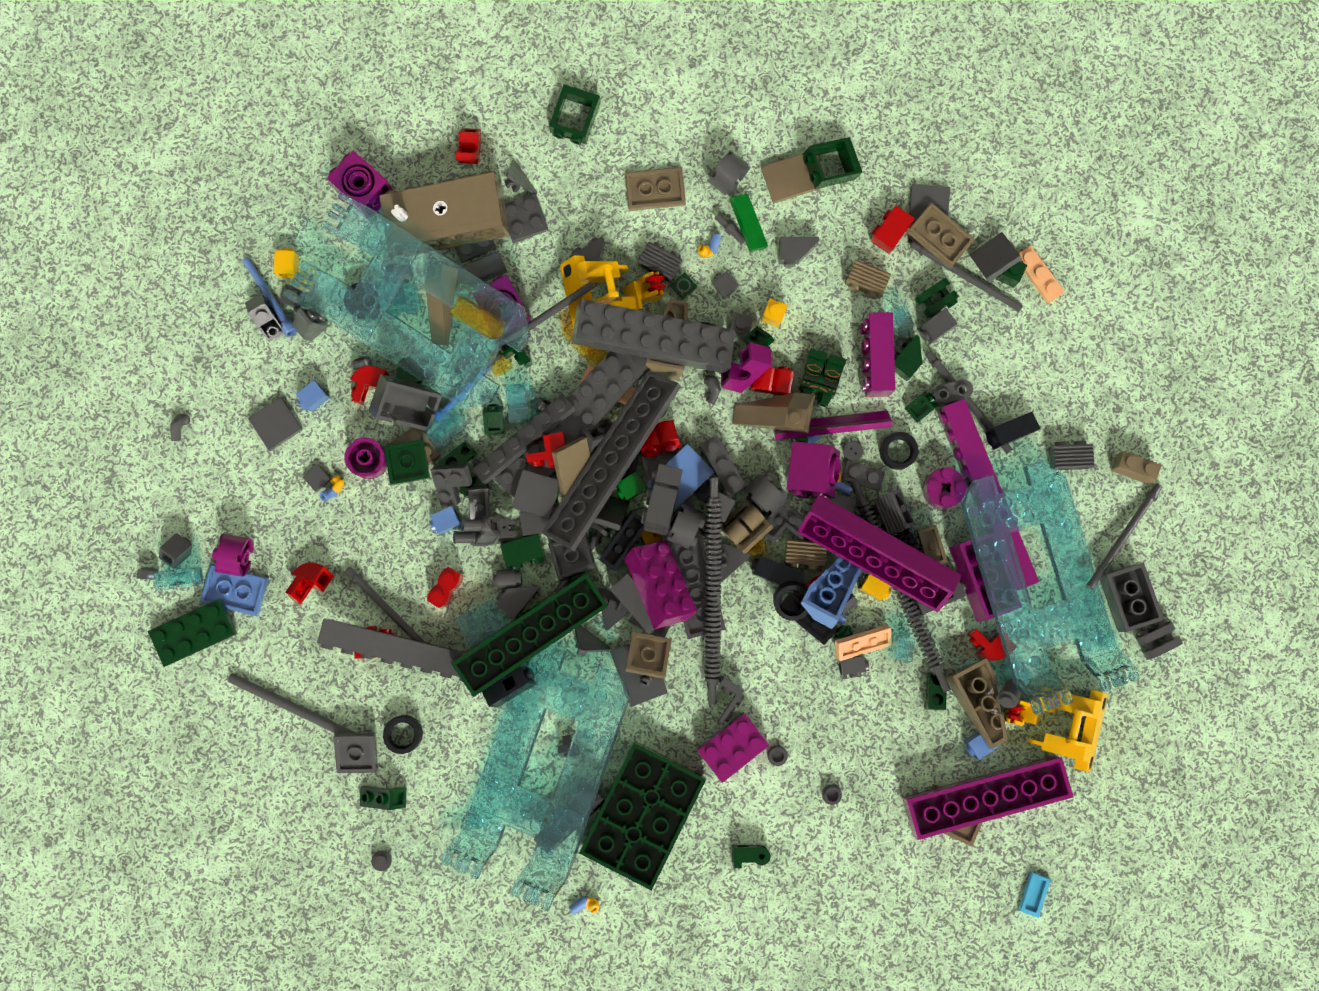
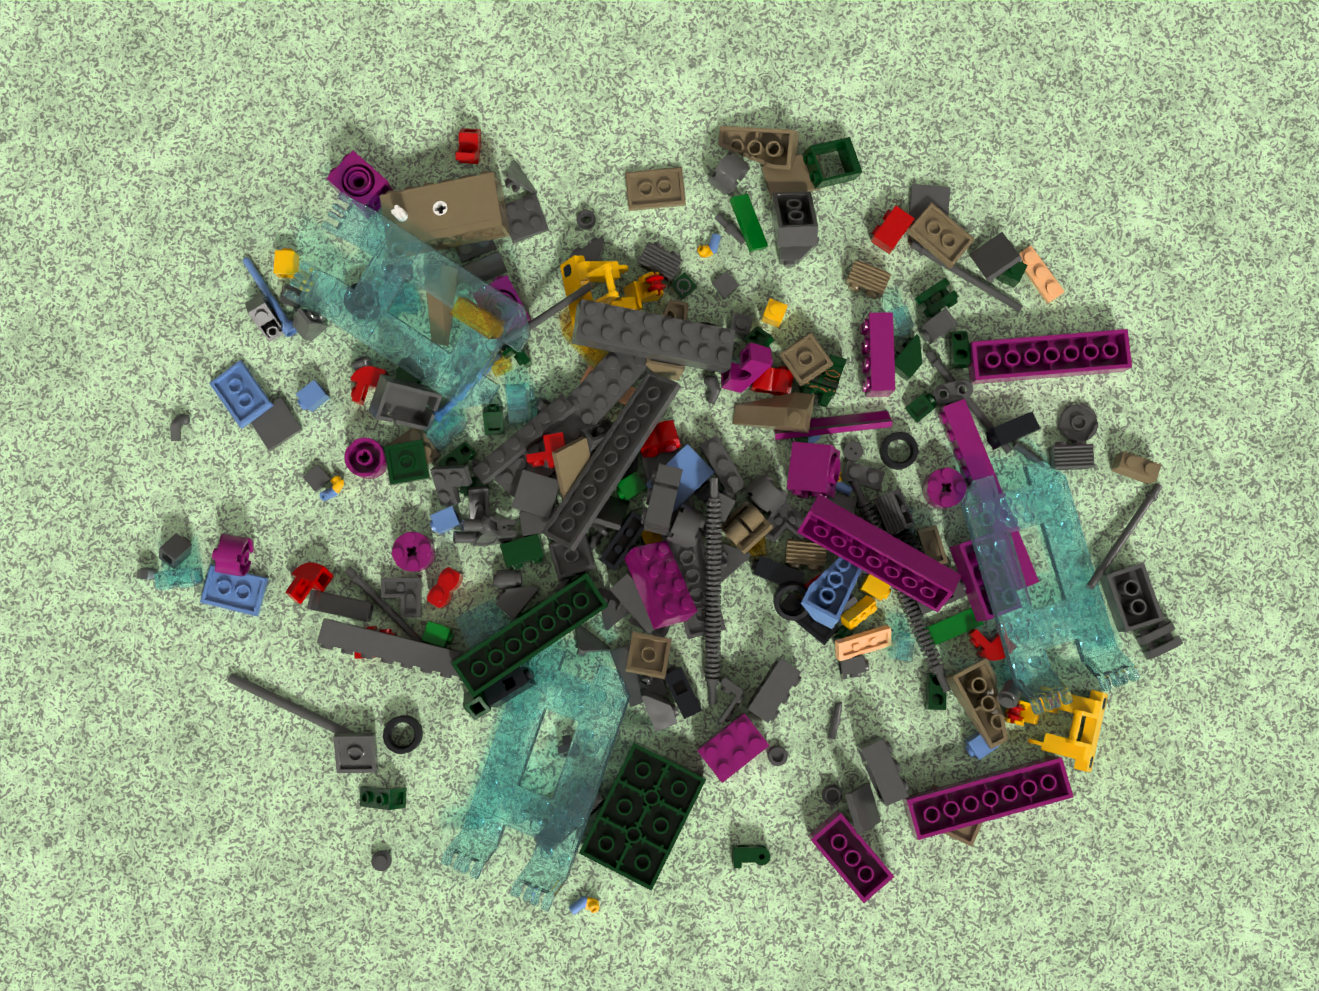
dark green plate [147,598,238,667] -> none
dark green window [549,84,601,145] -> none
medium azure tile [1018,871,1051,918] -> none
none -> medium blue tile [209,360,274,429]
none -> dark grey piece [307,589,375,622]
none -> dark grey plate [381,578,422,618]
none -> magenta brick [391,532,435,572]
none -> green brick [421,621,455,648]
none -> dark green brick [462,691,491,720]
none -> dark grey plate [577,210,596,230]
none -> dark grey slope [640,688,679,732]
none -> black brick [665,665,702,719]
none -> dark tan wedge [718,126,799,170]
none -> dark grey brick [745,657,802,723]
none -> dark grey brick [771,191,818,247]
none -> dark tan tile [779,333,833,387]
none -> magenta brick [808,810,895,903]
none -> dark grey piece [828,702,842,740]
none -> yellow piece [841,595,877,630]
none -> dark grey tile [845,783,881,834]
none -> dark grey piece [856,736,909,806]
none -> green tile [924,608,984,645]
none -> dark green leg [949,331,972,369]
none -> magenta brick [968,329,1132,384]
none -> dark grey piece [1012,442,1047,467]
none -> dark grey tile [1058,404,1098,442]

